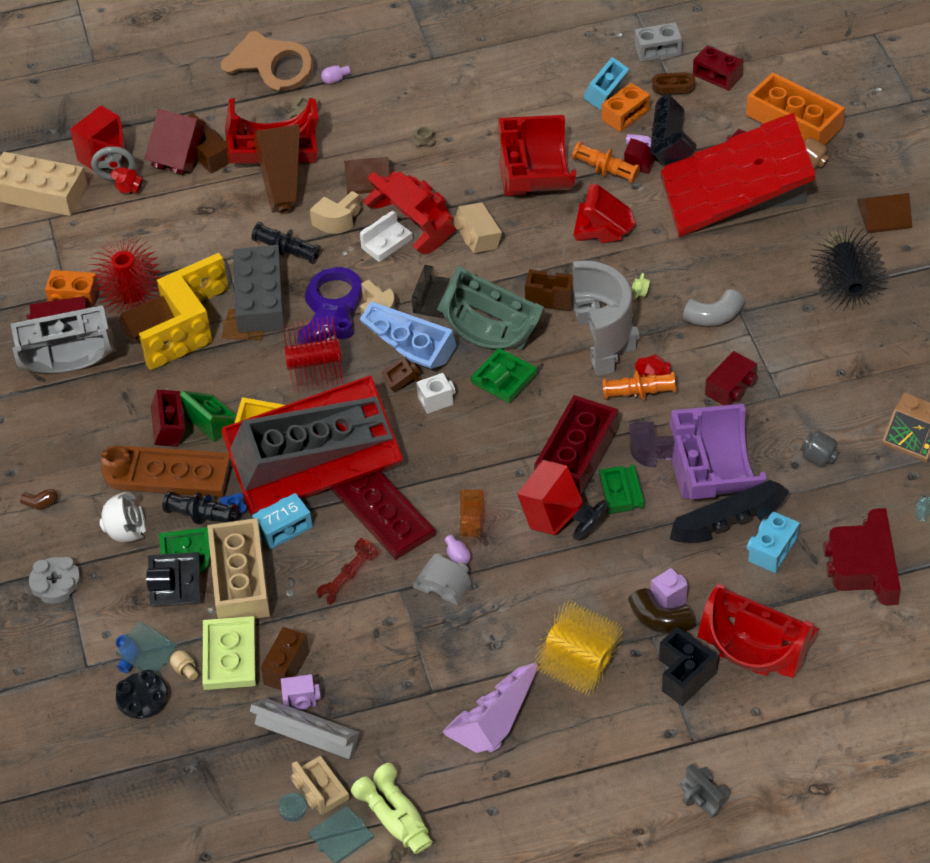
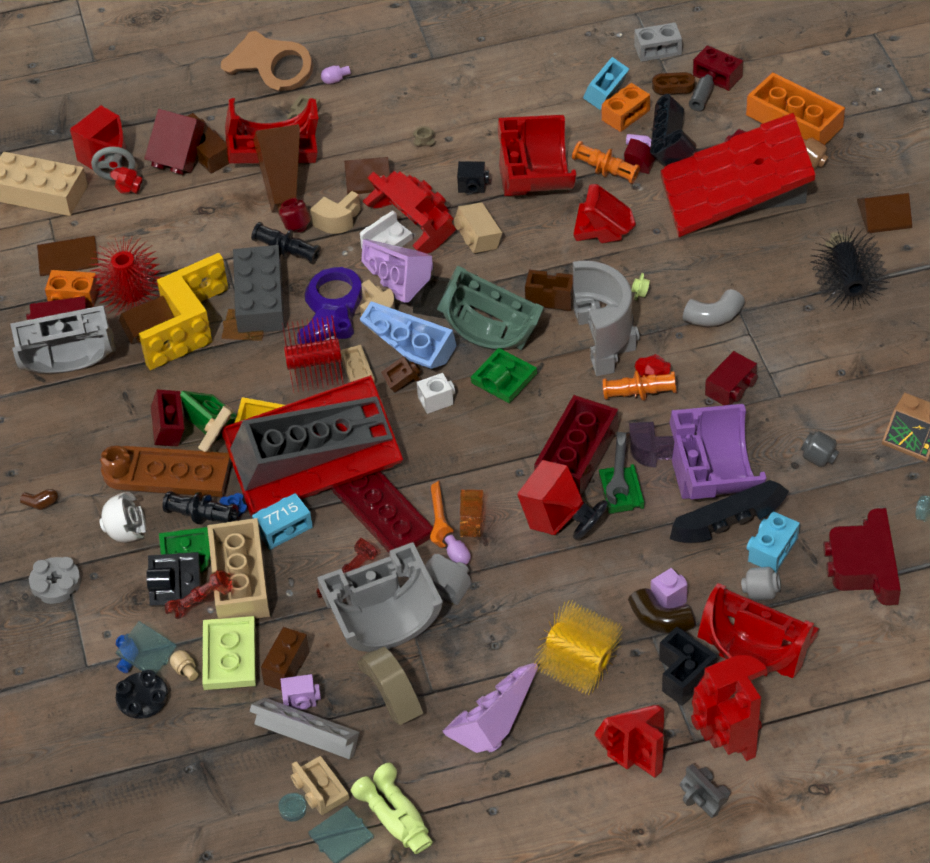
none -> reddish brown window [37,235,99,276]
none -> clear red piece [165,569,232,619]
none -> tan plate [198,405,234,452]
none -> dark red head [278,198,311,233]
none -> light grey piece [317,542,442,652]
none -> tan plate [340,345,375,383]
none -> dark tan arch [357,647,423,725]
none -> lavender wedge [361,239,433,303]
none -> orange piece [430,481,454,548]
none -> black brick [457,161,490,193]
none -> red piece [595,705,664,778]
none -> dark grey piece [606,432,629,505]
none -> dark grey cylinder [689,74,714,111]
none -> red piece [691,655,767,761]
none -> light grey head [741,567,781,601]

